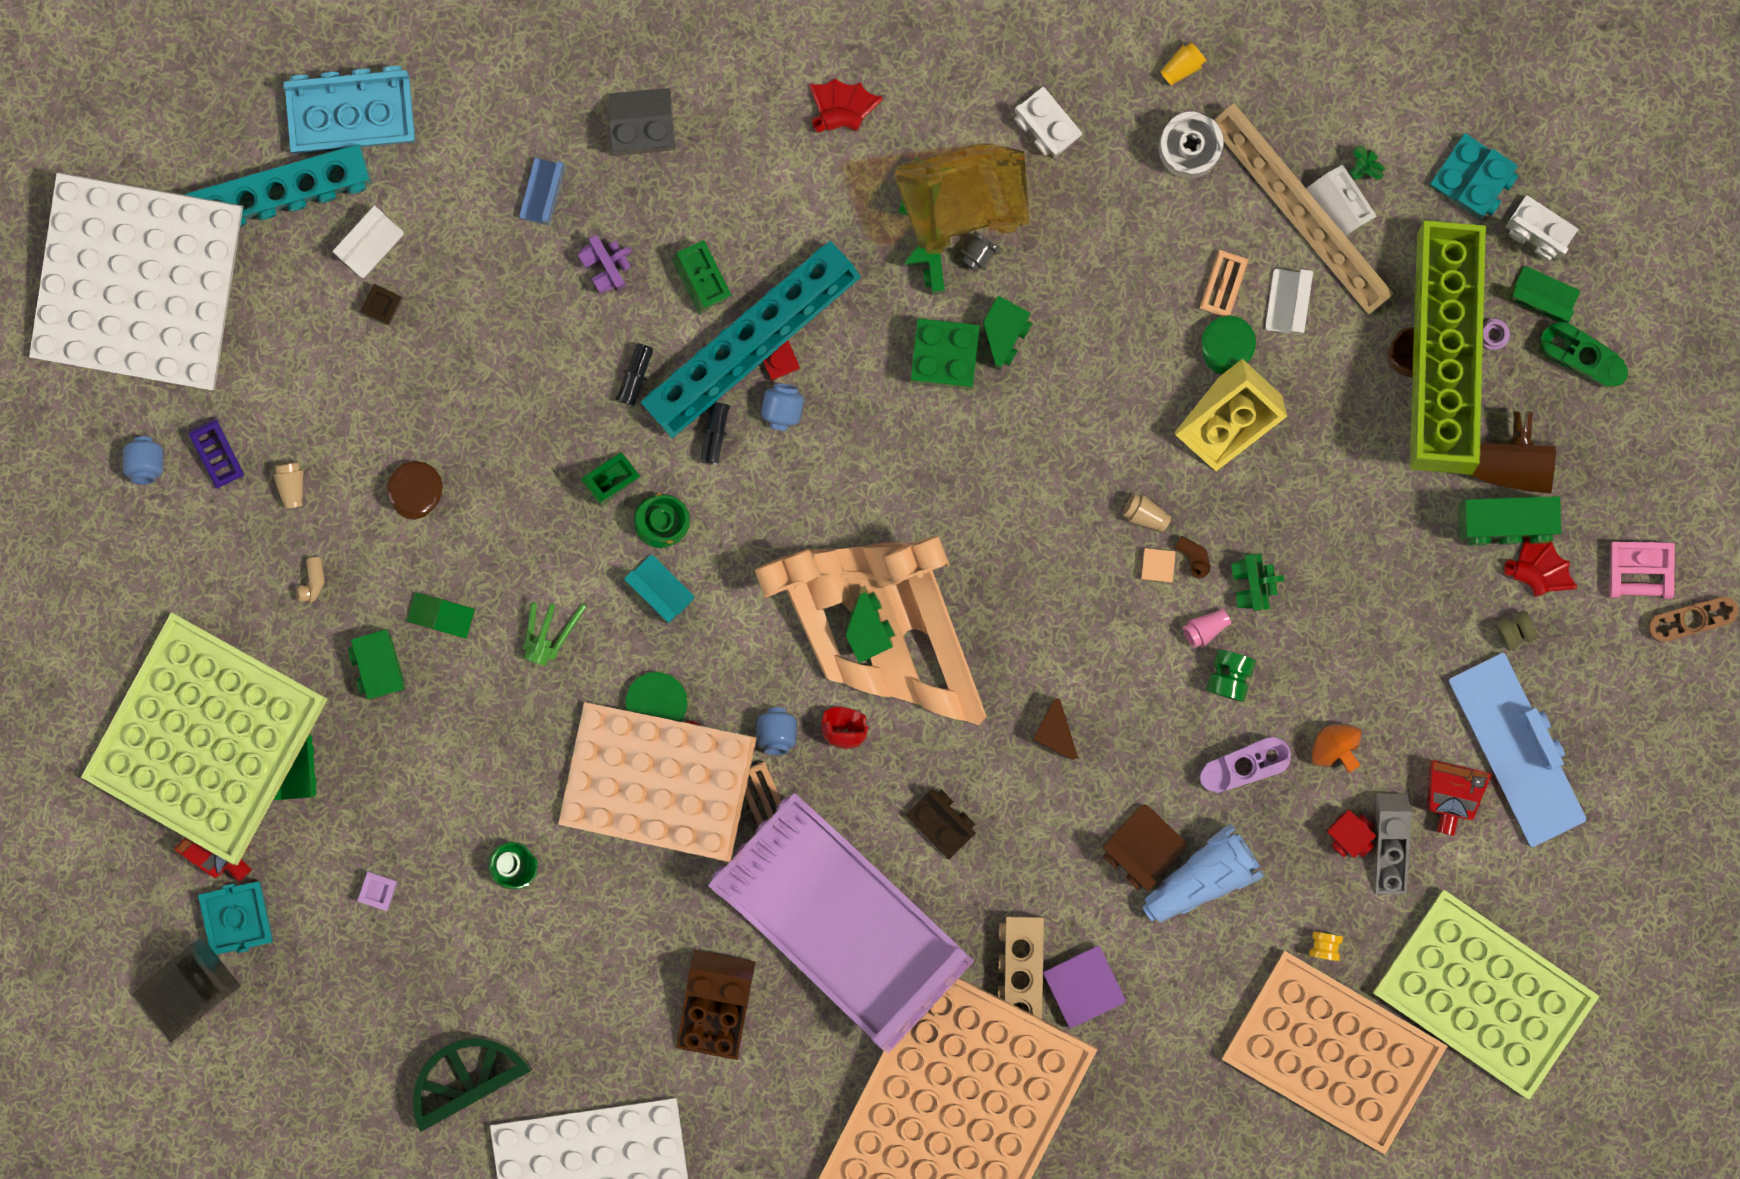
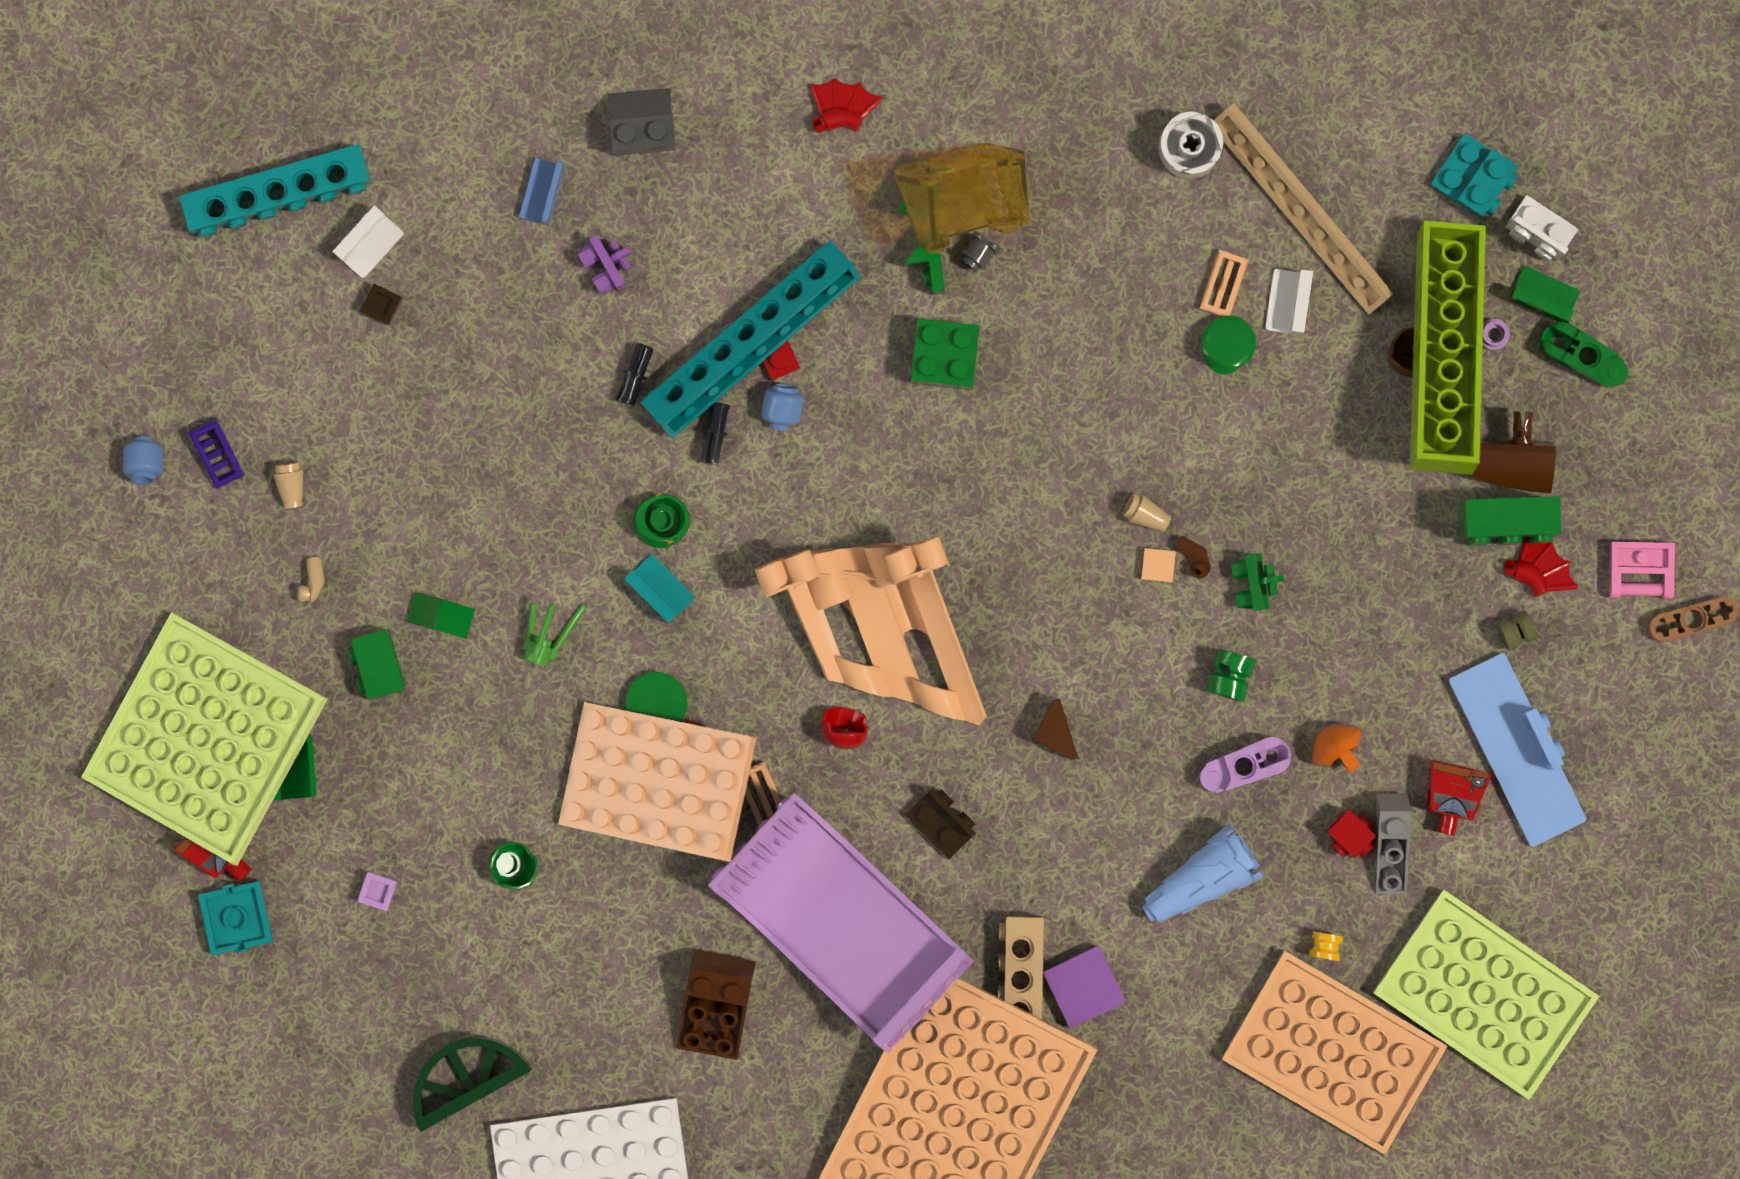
white plate [29,172,243,390] -> none
clear smoke slope [132,937,241,1043] -> none
medium azure bracket [283,66,416,154] -> none
reddish brown piece [387,461,443,520] -> none
green slope [581,452,641,506] -> none
green hinge [671,240,732,315] -> none
medium blue head [756,707,797,755] -> none
green slope [845,586,896,663] -> none
green slope [982,295,1033,370] -> none
white bracket [1014,86,1083,159] -> none
reddish brown bracket [1101,805,1187,891] -> none
yellow cone [1160,41,1207,86] -> none
light yellow slope [1175,359,1287,471] -> none
bright pink cone [1183,608,1231,648] -> none
white panel [1306,165,1377,236] -> none
green plant [1350,145,1386,180] -> none

